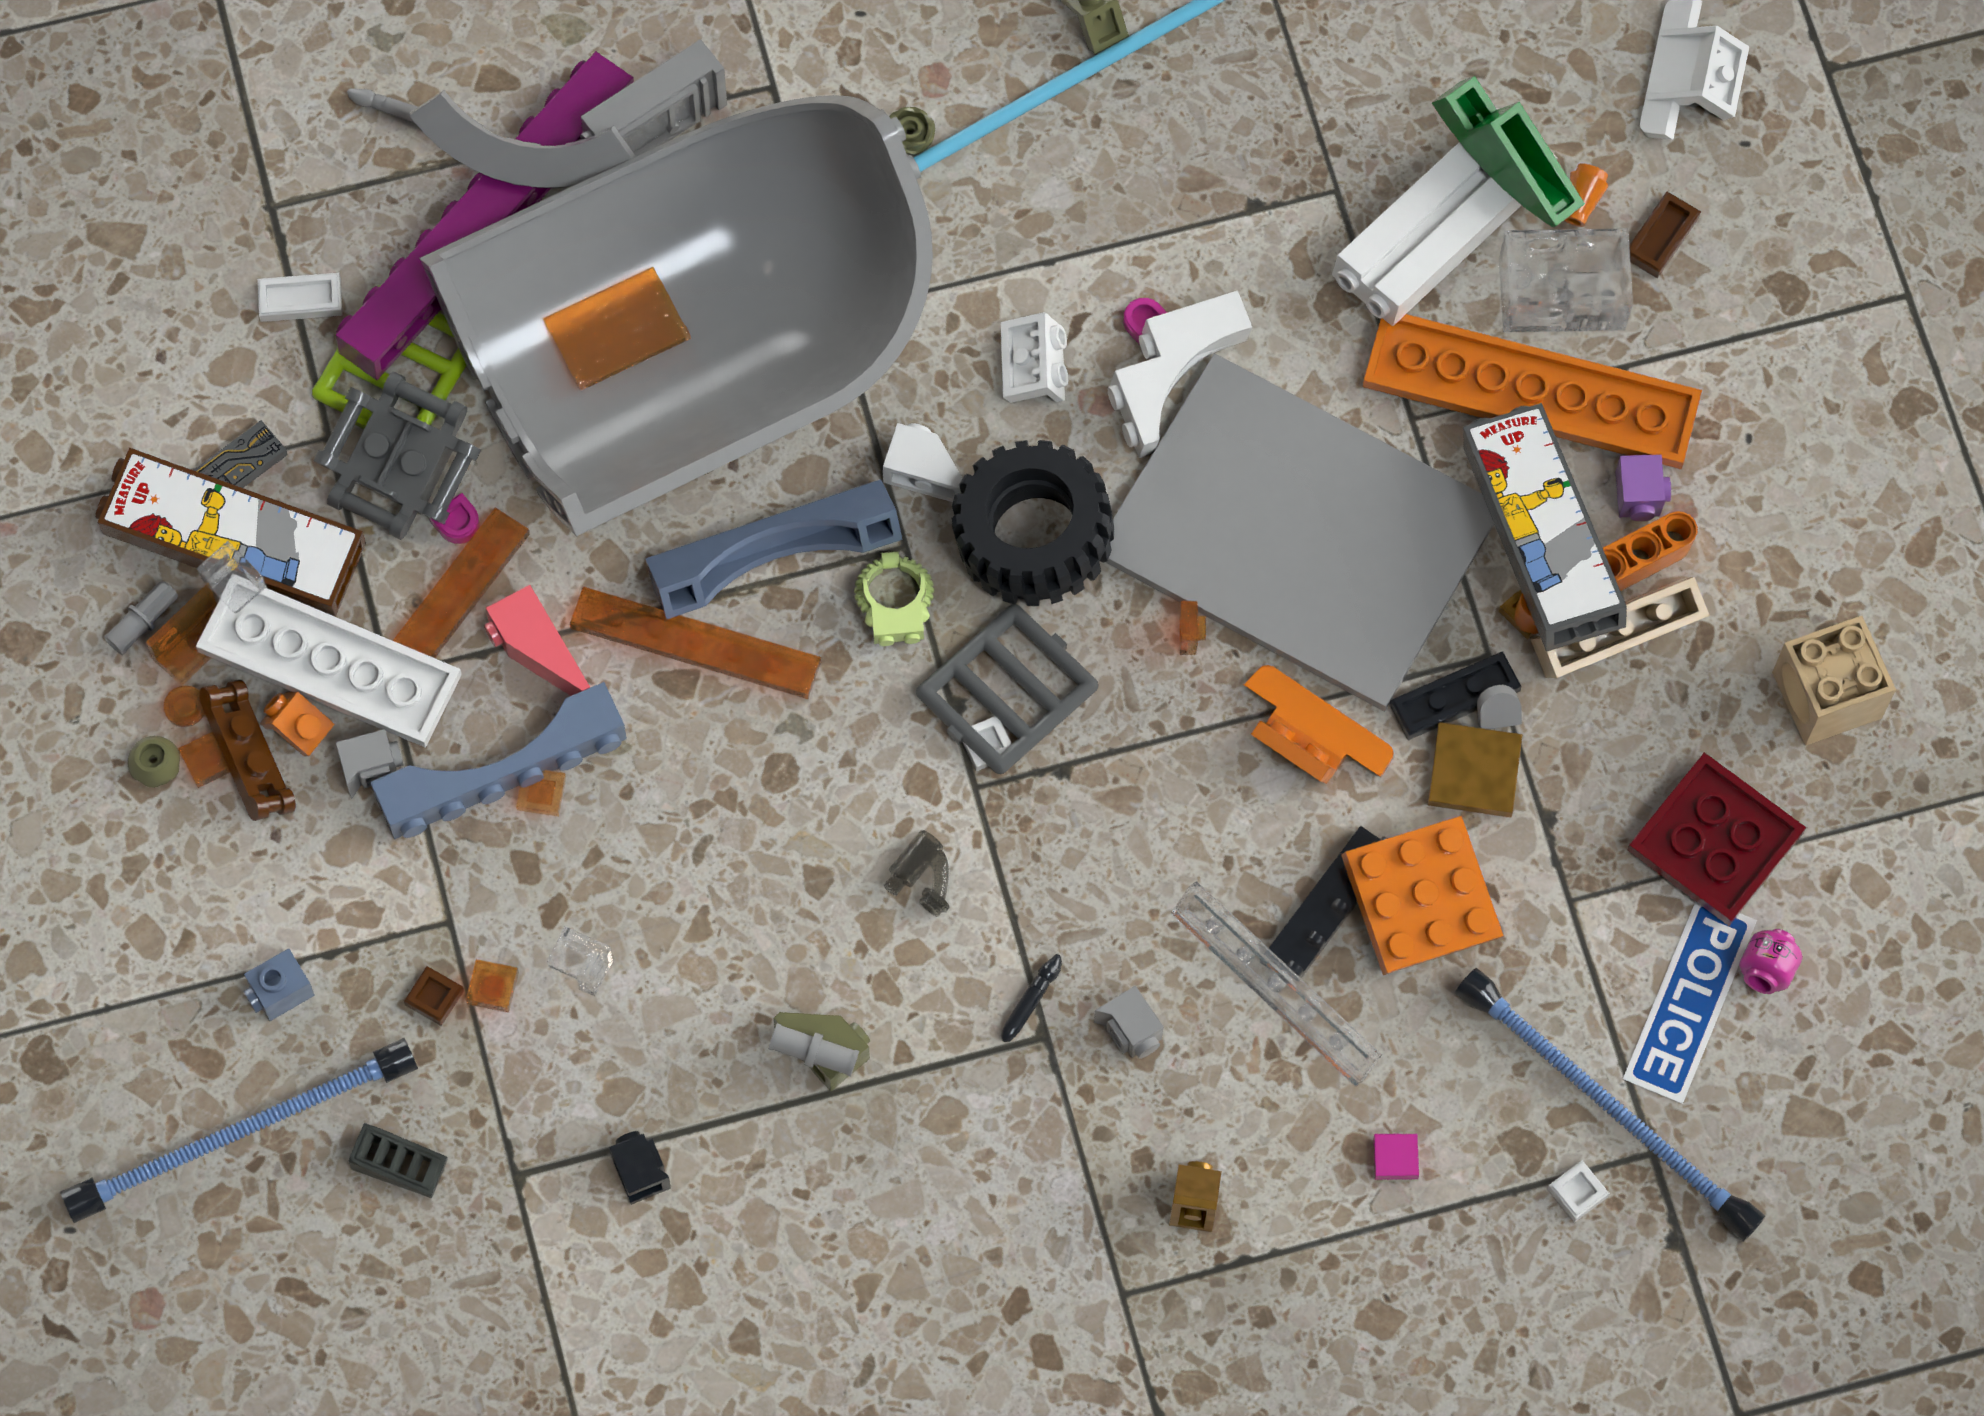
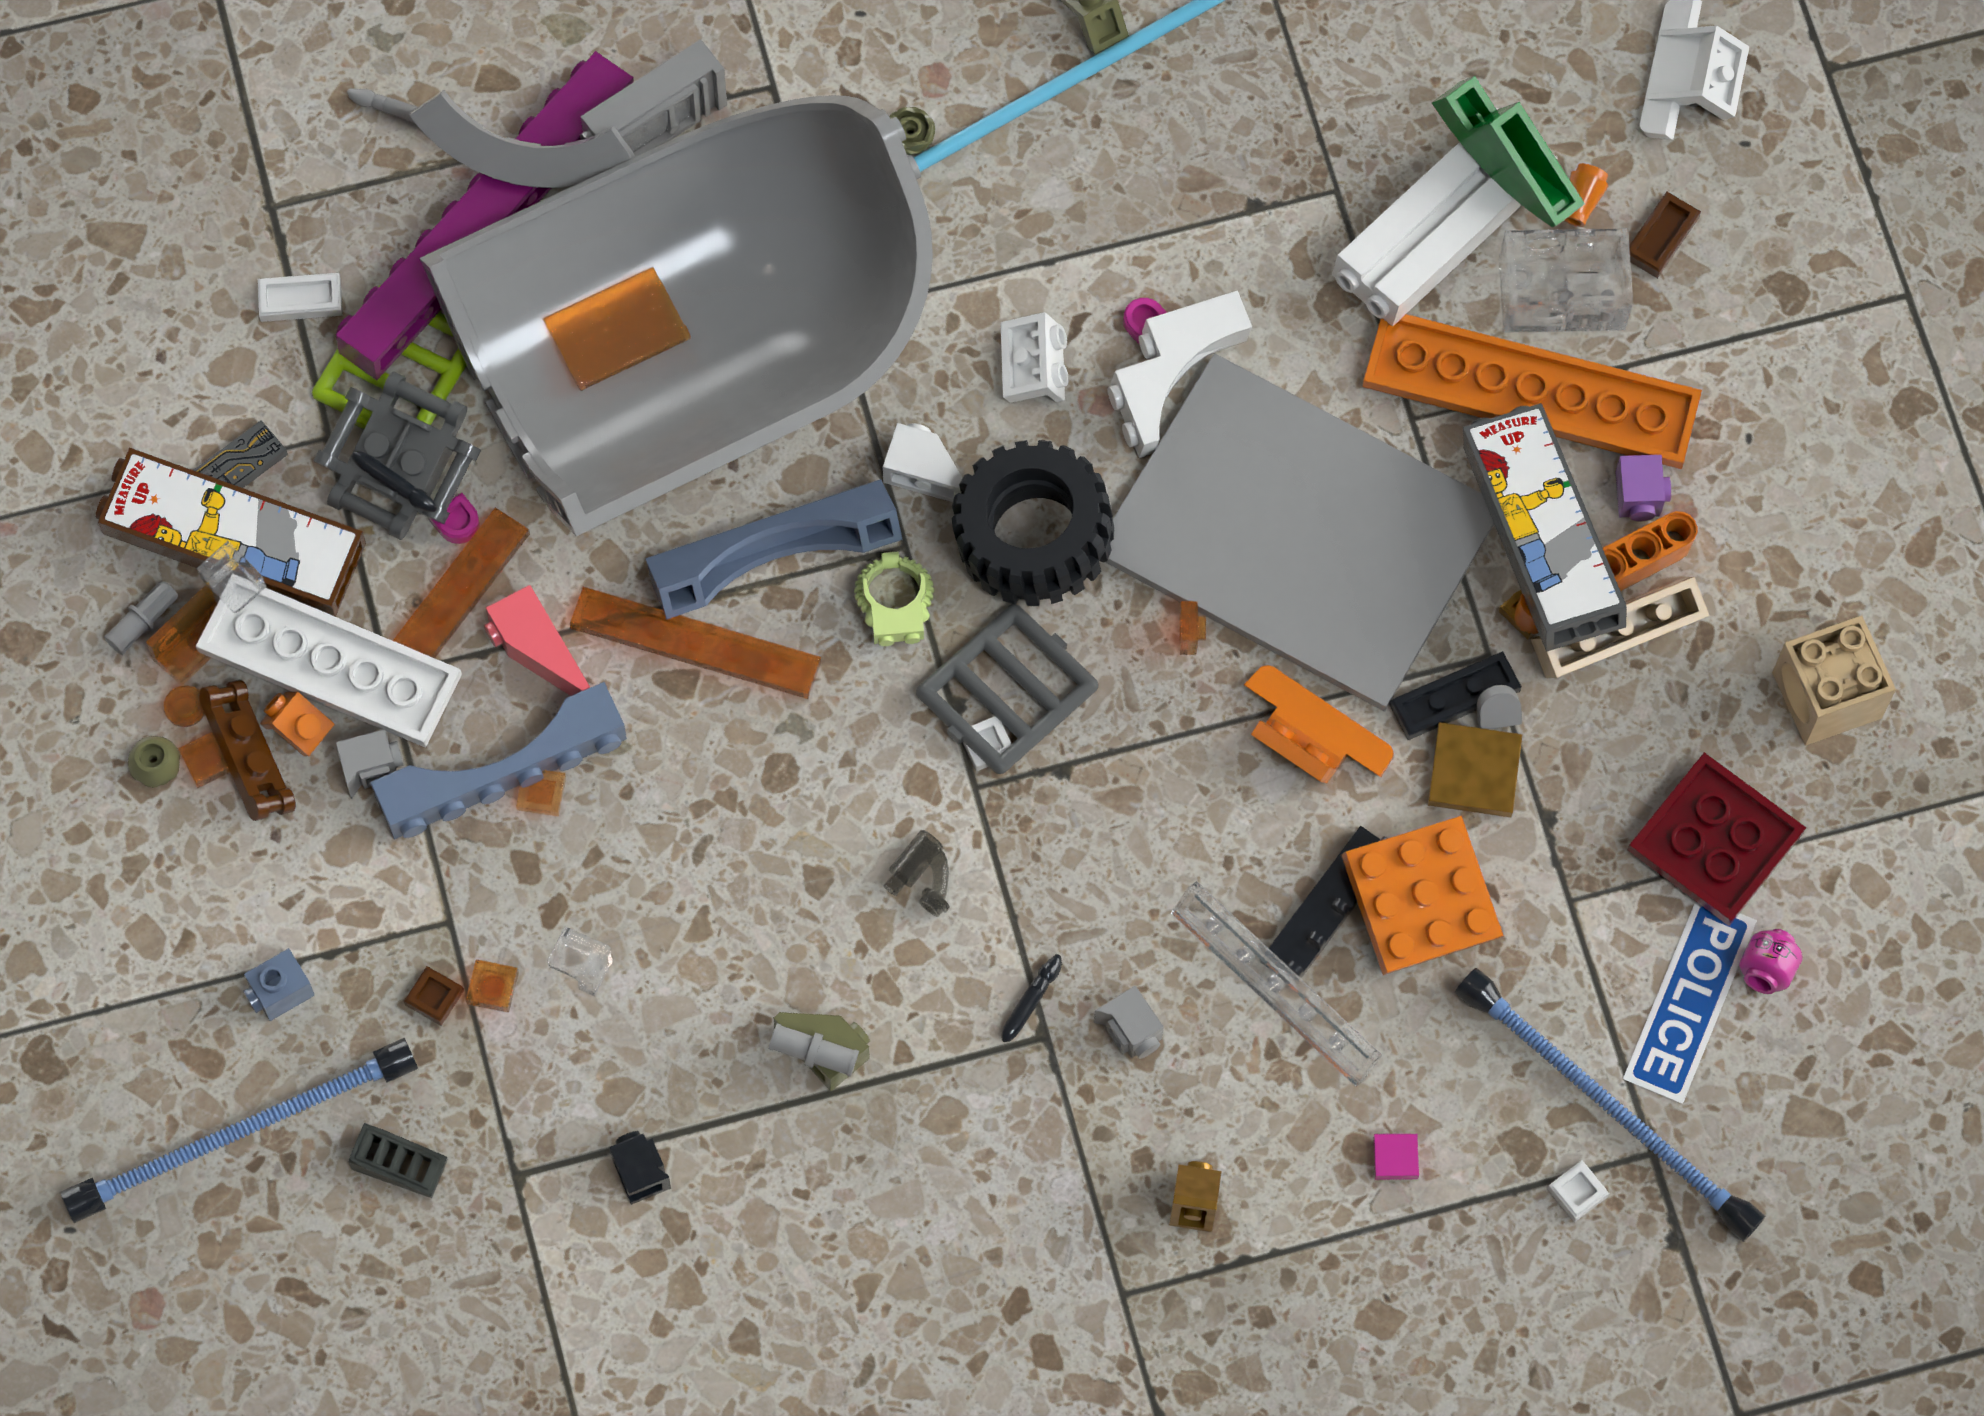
none -> black piece [351,451,437,512]

